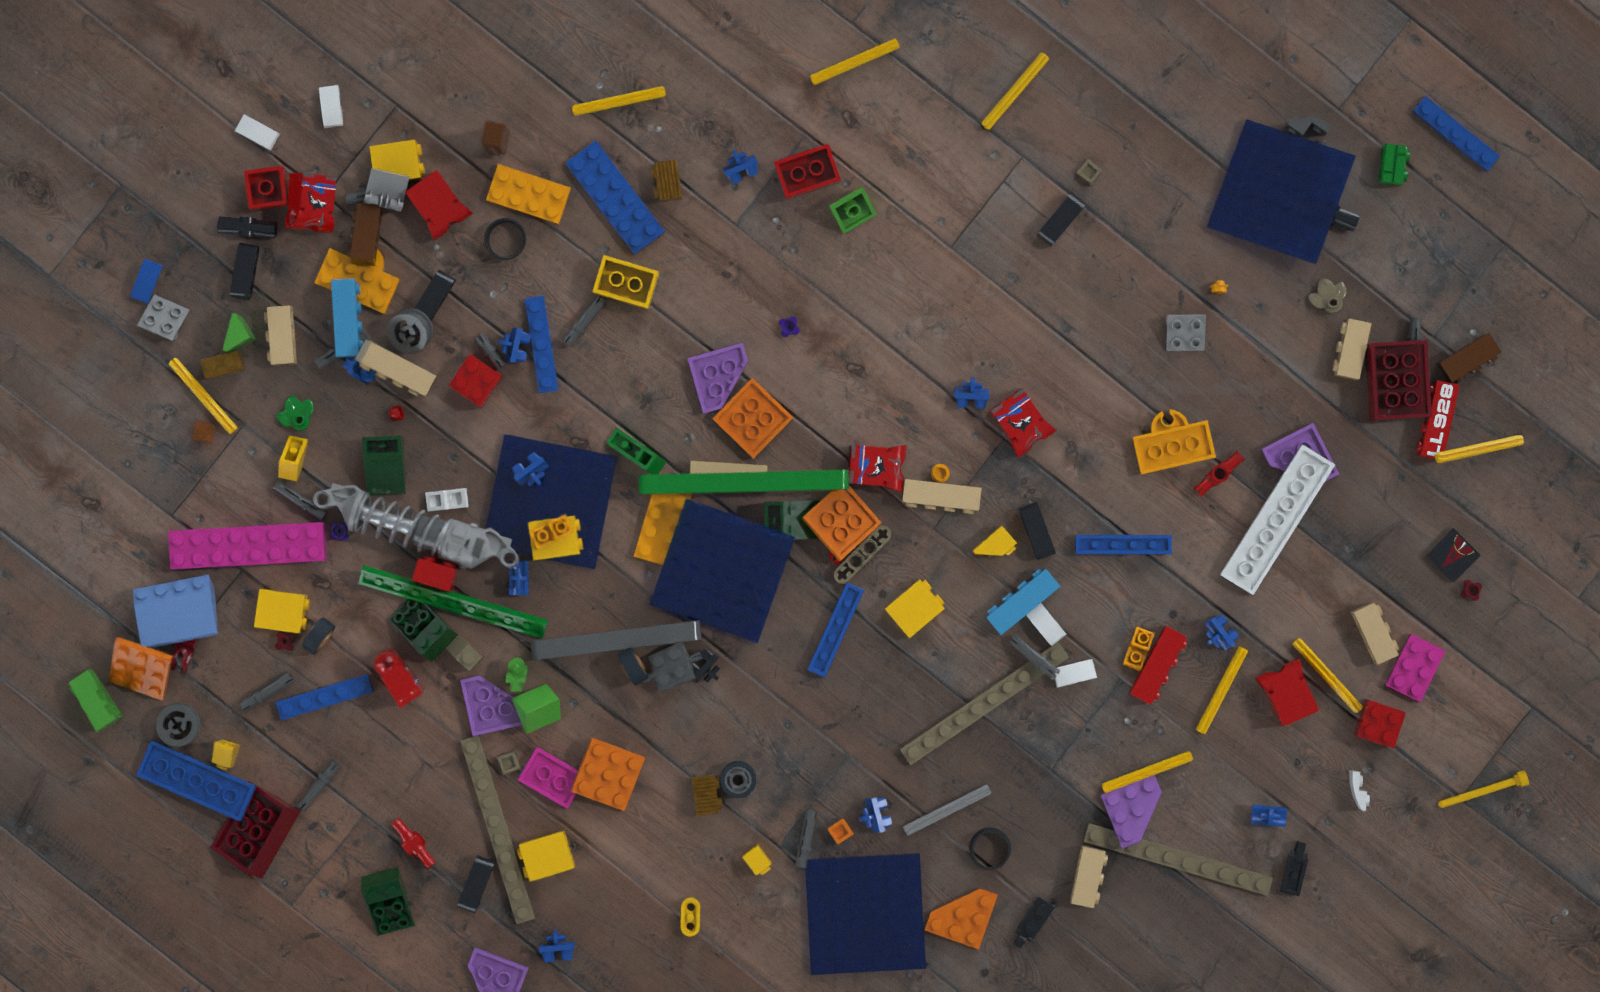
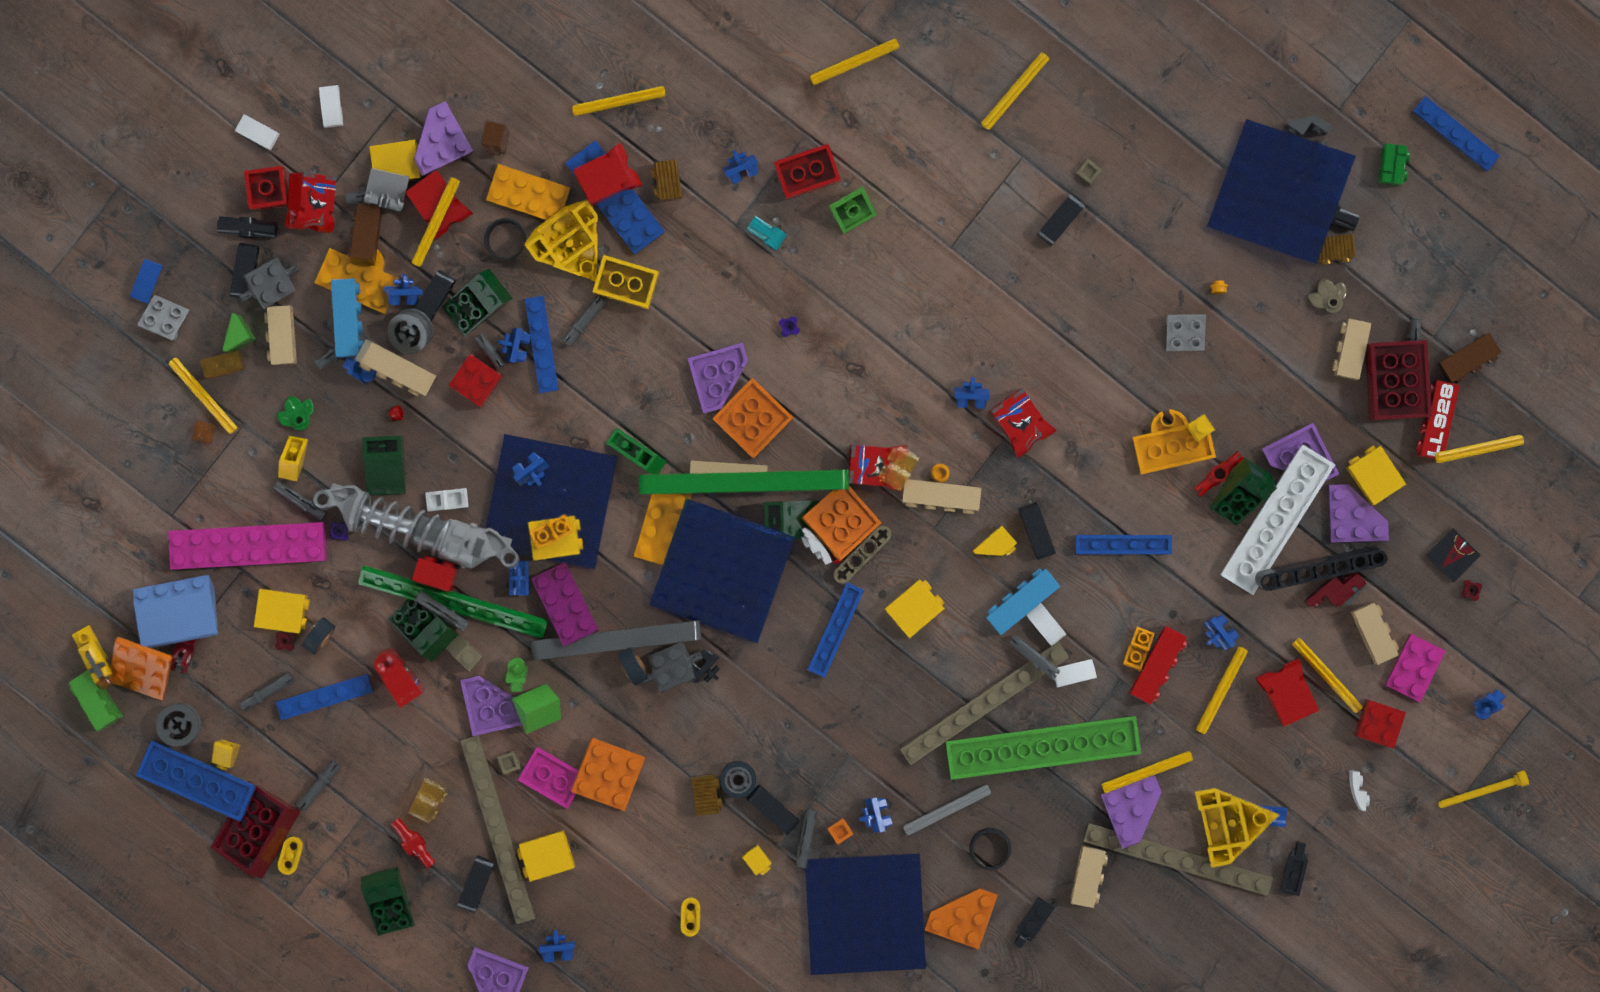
none -> yellow plate [72,625,115,690]
none -> dark grey plate [239,257,299,309]
none -> yellow plate [278,836,303,875]
none -> blue hips [383,274,423,305]
none -> clear yellow brick [408,777,448,823]
none -> yellow axle [412,177,460,267]
none -> medium lavender plate [414,101,473,176]
none -> dark grey pin [414,590,469,632]
none -> dark green slope [442,268,513,336]
none -> yellow wedge [524,199,598,282]
none -> magenta plate [531,562,599,647]
none -> red piece [573,142,643,207]
none -> black beam [746,784,800,835]
none -> teal piece [747,216,787,251]
none -> white slope [802,528,832,565]
none -> clear yellow brick [879,446,919,491]
none -> bright green plate [946,716,1141,780]
none -> yellow brick [1185,414,1215,441]
none -> yellow wedge [1195,788,1279,867]
none -> dark green slope [1210,457,1277,526]
none -> black beam [1255,546,1388,591]
none -> dark red plate [1304,572,1366,608]
none -> pearl gold brick [1313,234,1356,265]
none -> medium lavender plate [1328,484,1389,543]
none -> yellow brick [1346,445,1406,506]
none -> blue hips [1472,689,1505,720]

